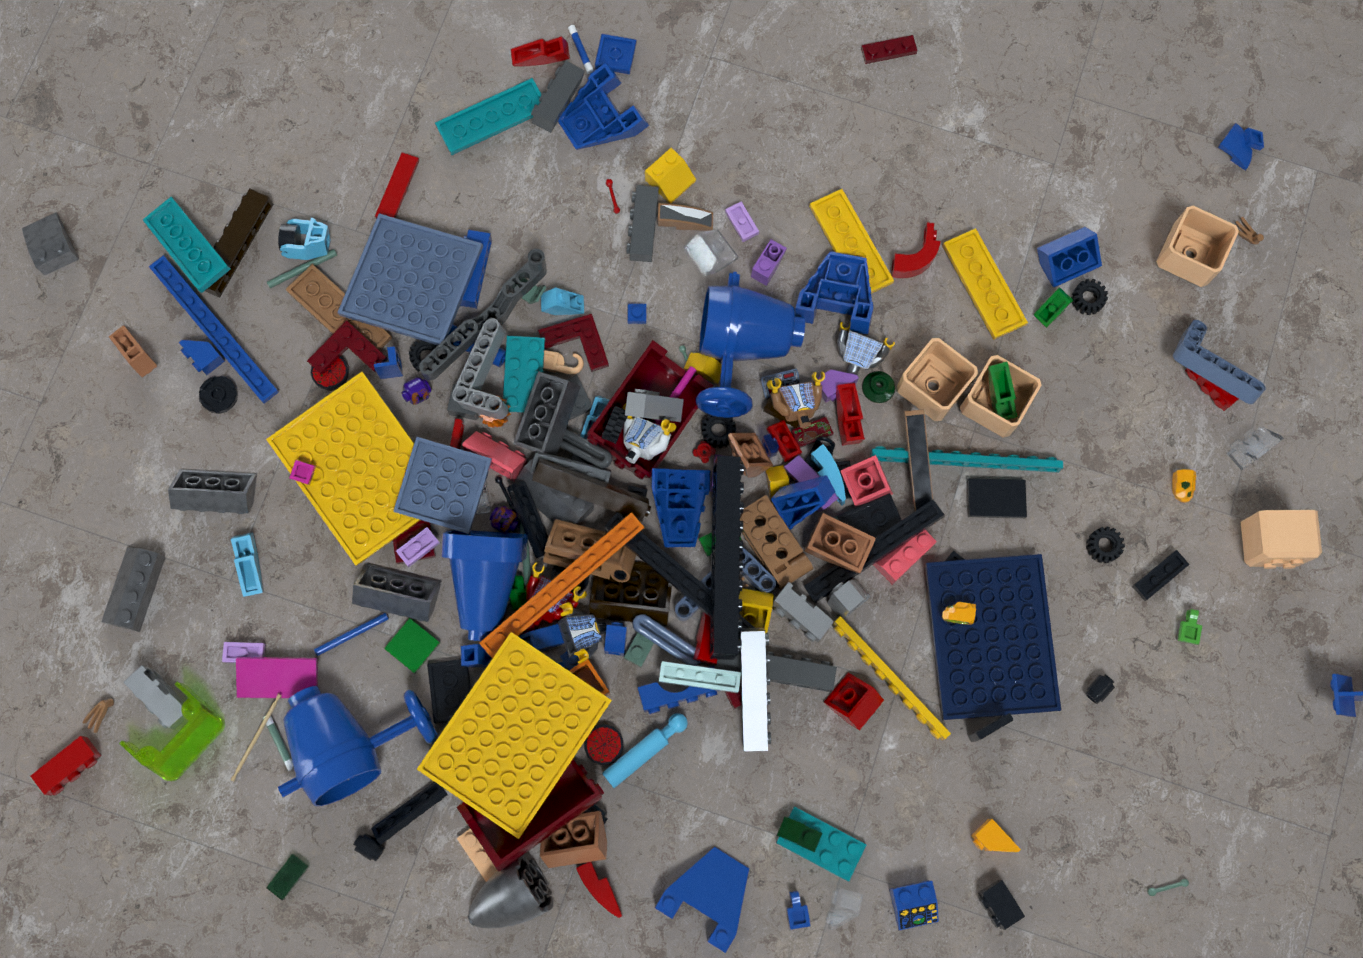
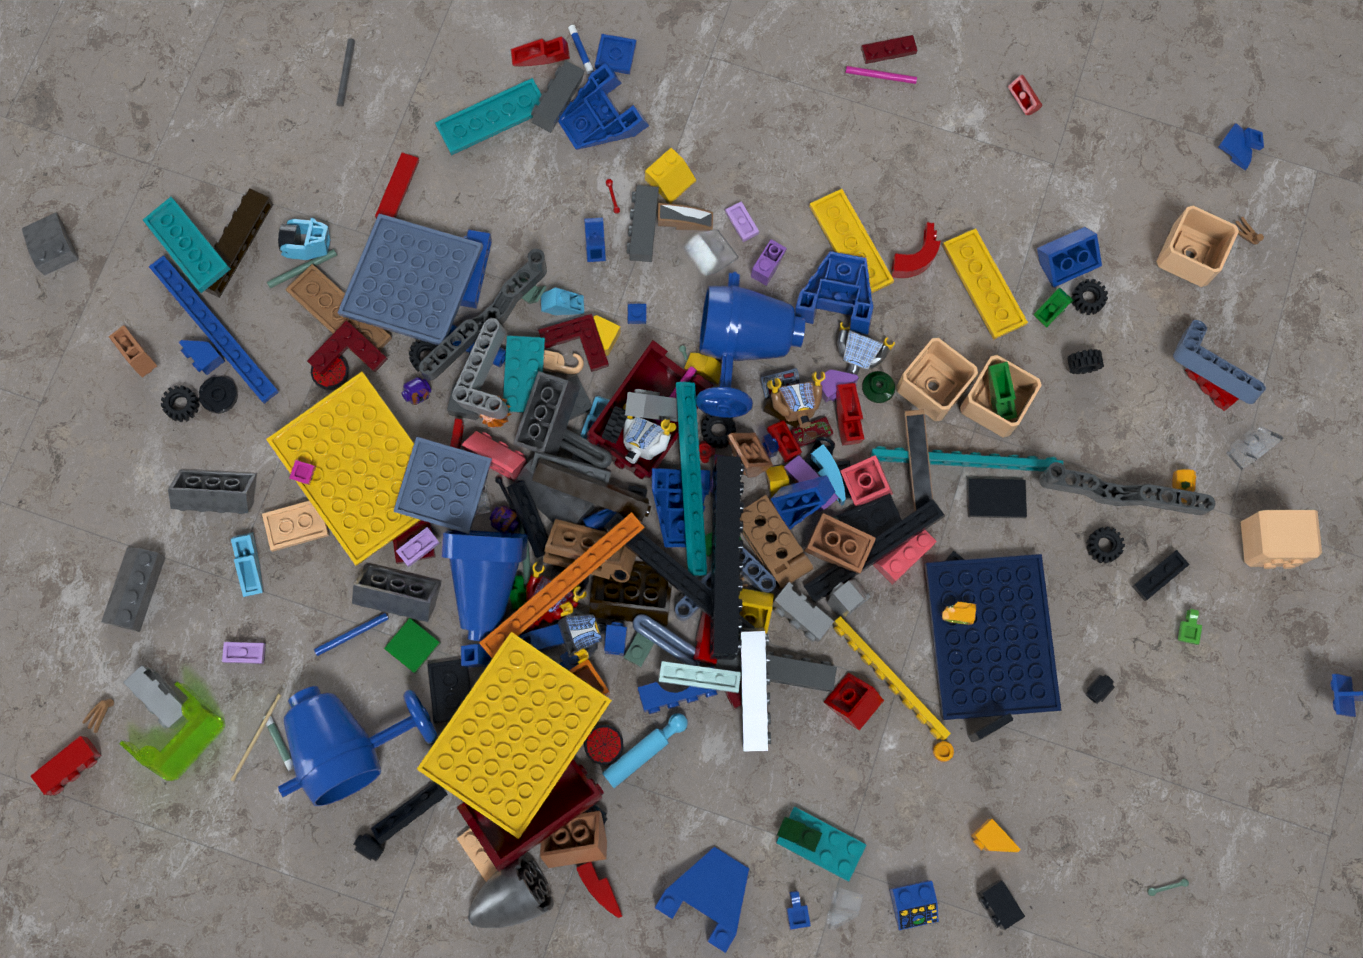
dark pink tile [236,657,318,698] -> none
clear green plate [266,854,310,900] -> none
blue panel [374,346,403,379] -> none
none -> black tyre [161,385,200,422]
none -> light nougat plate [262,501,329,552]
none -> flat silver bar [336,39,355,107]
none -> blue arm [583,508,617,531]
none -> blue brick [584,217,606,262]
none -> yellow slope [593,315,621,356]
none -> teal plate [676,382,707,576]
none -> dark pink bar [845,66,917,84]
none -> light orange tile [933,741,954,762]
none -> red brick [1008,75,1042,115]
none -> dark grey beam [1039,462,1216,516]
none -> black tyre [1067,349,1104,374]

